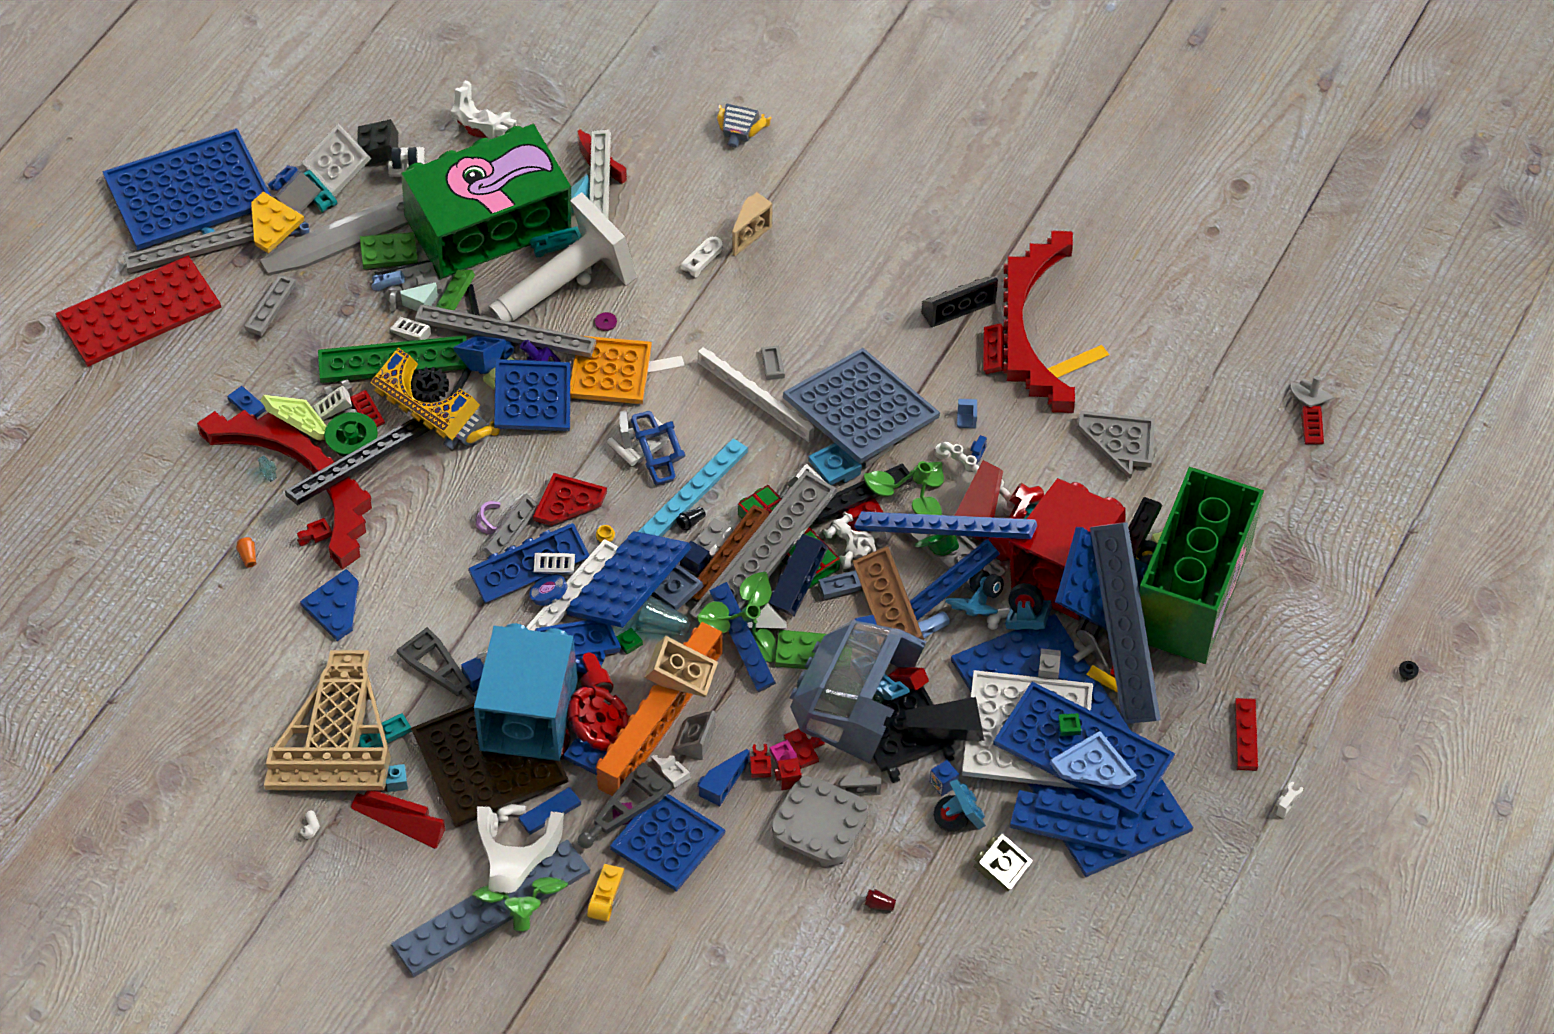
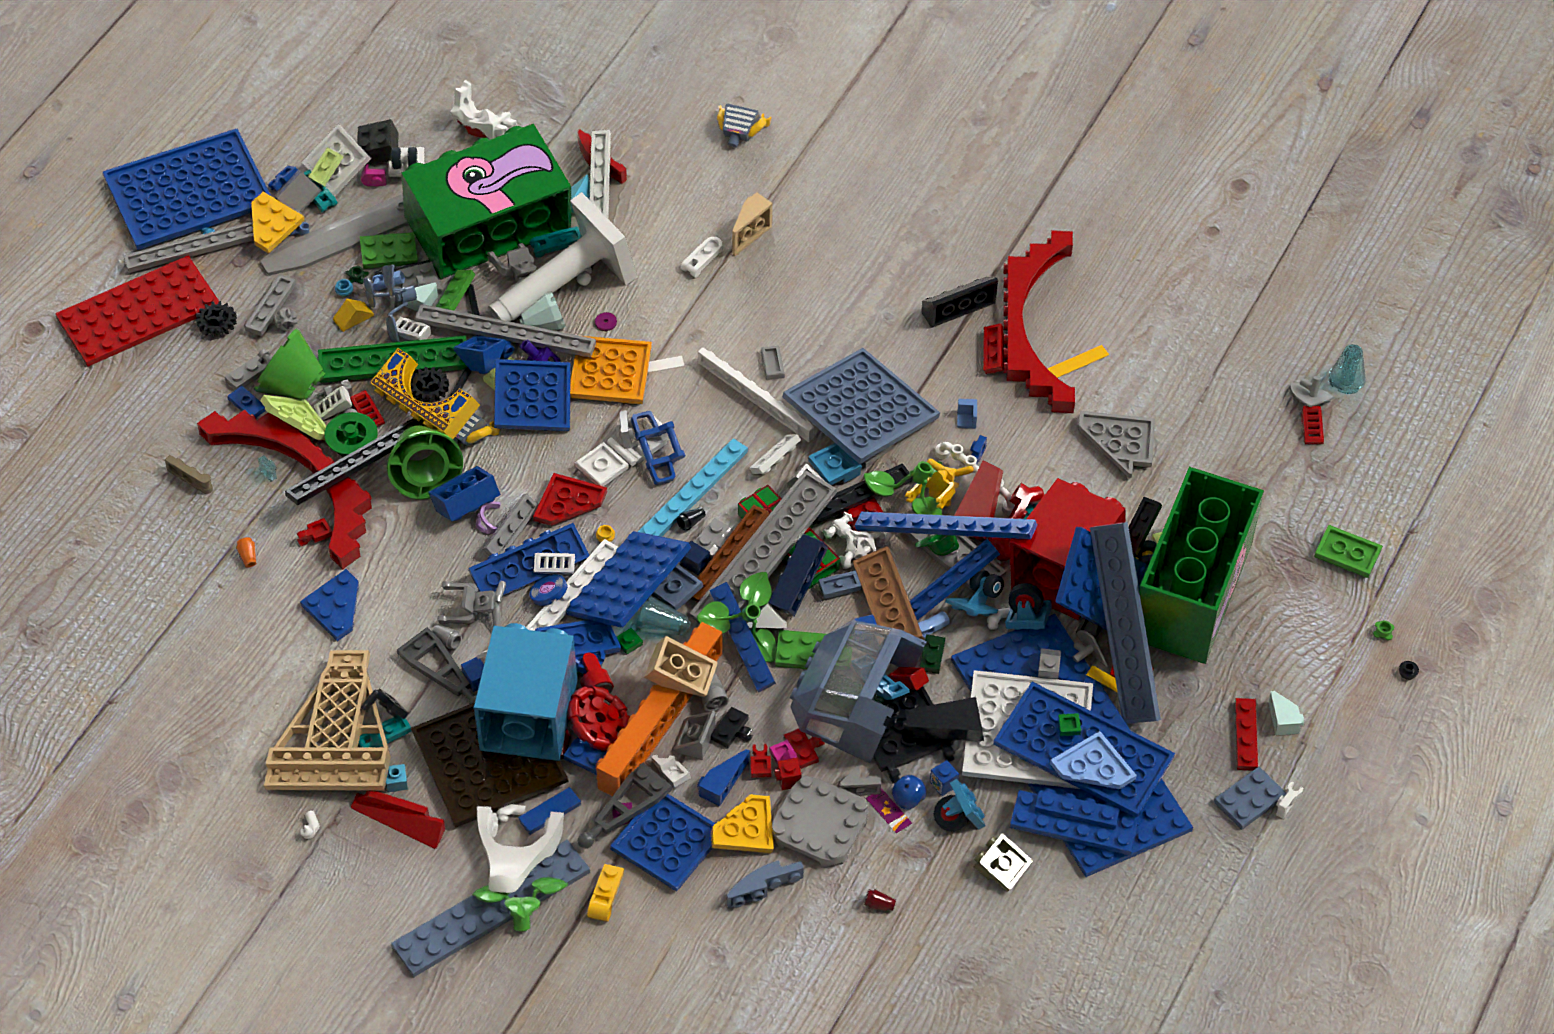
none -> dark tan plate [165,455,213,494]
none -> black gear [196,301,237,337]
none -> light grey plate [225,349,273,390]
none -> bright green cone [254,328,326,400]
none -> light grey gear [274,308,298,331]
none -> yellowish green plate [308,147,343,187]
none -> yellow slope [333,298,374,332]
none -> dark azure plate [335,279,353,296]
none -> dark green plate [345,266,369,284]
none -> dark pink plate [361,164,387,186]
none -> black plate [361,688,409,719]
none -> sand blue plant [364,265,417,342]
none -> bright green cone [387,426,463,499]
none -> blue brick [428,466,501,522]
none -> light grey cone [433,625,462,649]
none -> light grey piece [438,581,506,626]
none -> light grey piece [487,243,536,292]
none -> light aqua cone [519,291,566,330]
none -> white plate [575,442,629,487]
none -> light grey wheel [699,674,728,711]
none -> black plate [711,707,753,748]
none -> yellow plate [711,794,774,853]
none -> sand blue slope [727,860,804,909]
none -> white plate [749,434,801,475]
none -> magenta sticker [866,788,913,834]
none -> blue helmet [892,775,926,810]
none -> yellow piece [905,459,974,509]
none -> dark green plate [920,634,946,674]
none -> sand blue plate [1214,767,1287,830]
none -> light aqua slope [1268,691,1304,736]
none -> bright green plate [1314,525,1383,578]
none -> clear light blue cone [1328,344,1366,394]
none -> bright green plate [1373,620,1394,640]

